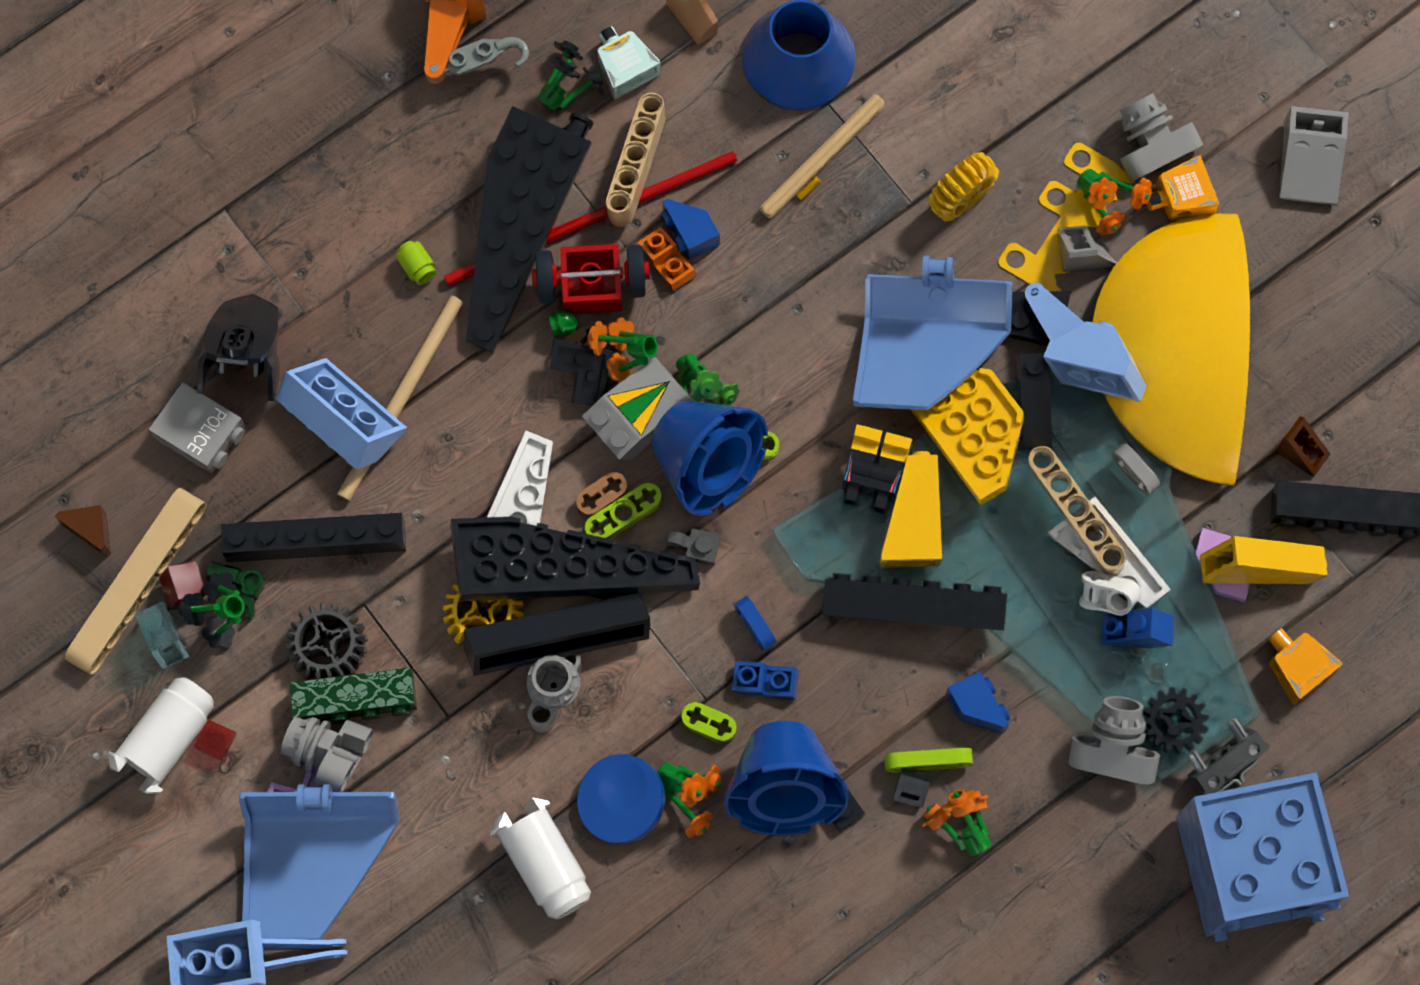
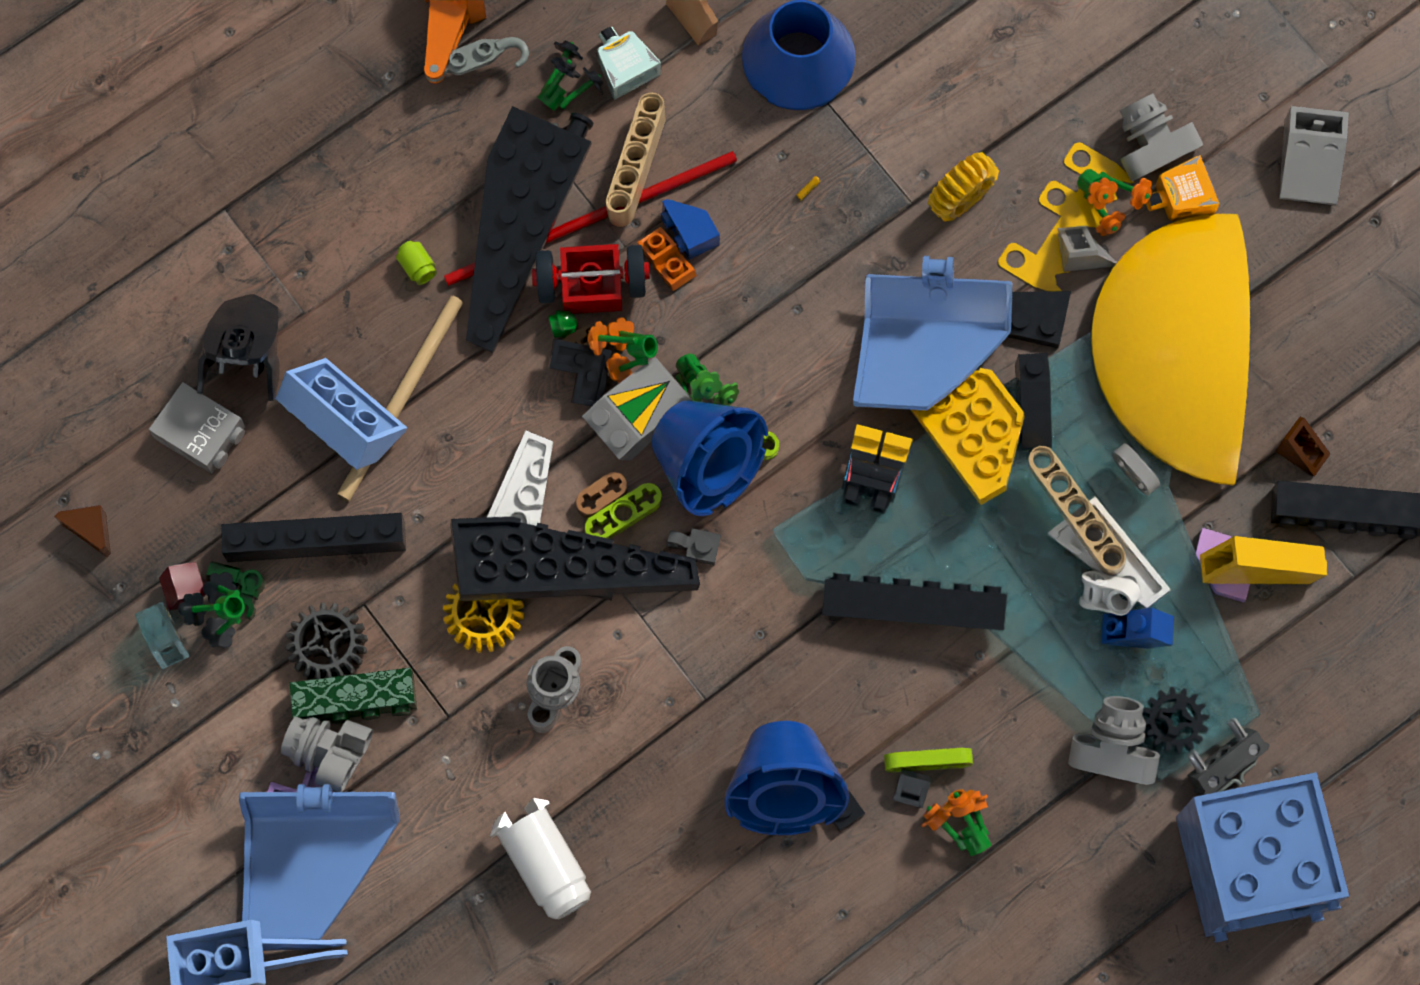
tan beam [65,488,207,675] -> none
white piece [107,677,214,794] -> none
clear red plate [194,720,237,761] -> none
black brick [464,593,650,676] -> none
blue piece [577,754,665,844] -> none
plant [657,762,722,838] -> none
lime beam [681,702,737,744] -> none
blue slope [732,661,799,700] -> none
blue beam [733,596,777,651] -> none
tan axle [760,94,885,219] -> none
yellow slope [880,451,942,568] -> none
blue slope [946,671,1010,733] -> none
light blue slope [1025,283,1147,402] -> none
light orange torso [1268,628,1343,705] -> none

